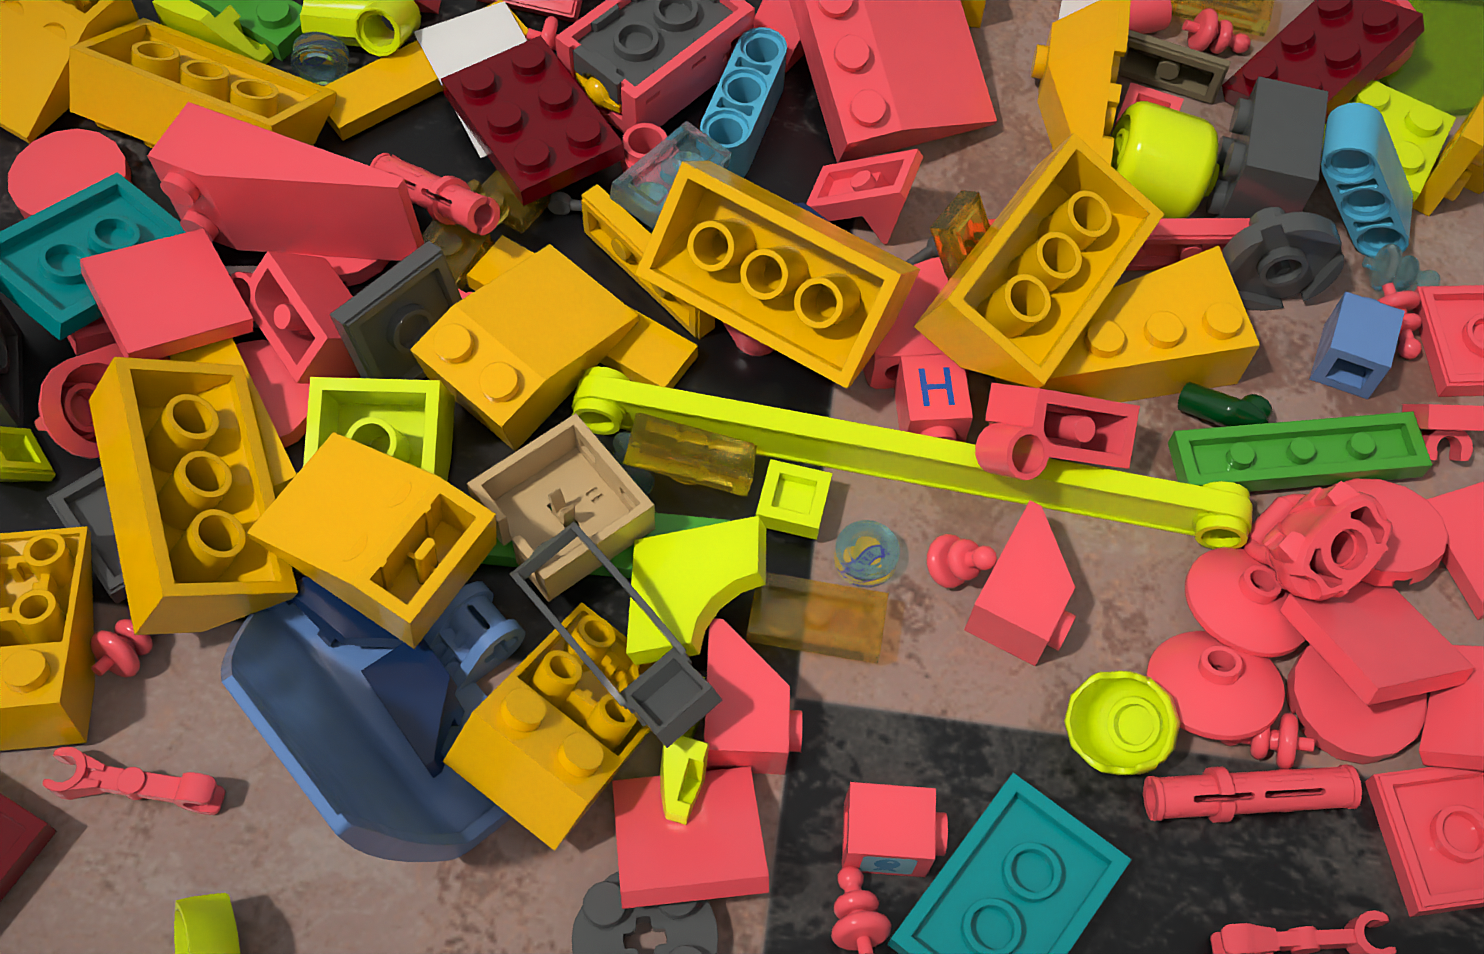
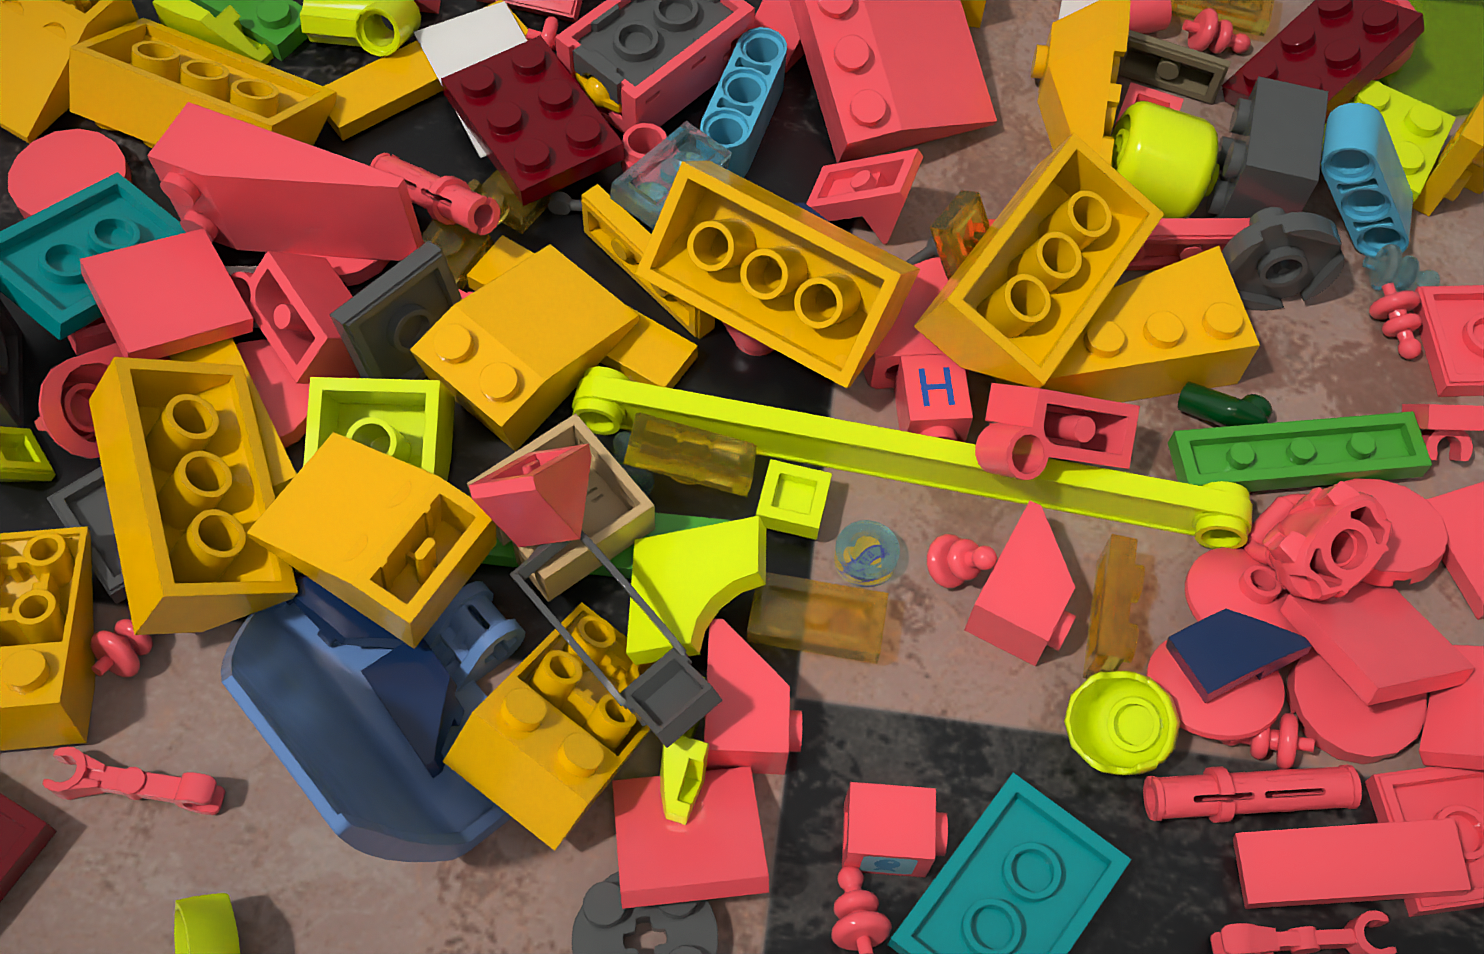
clear light blue tile [291,32,350,85] -> none
medium blue brick [1309,291,1405,399] -> none
none -> coral slope [469,443,592,547]
none -> clear yellow plate [1083,534,1145,679]
none -> dark blue slope [1166,609,1312,703]
none -> coral tile [1233,818,1471,909]

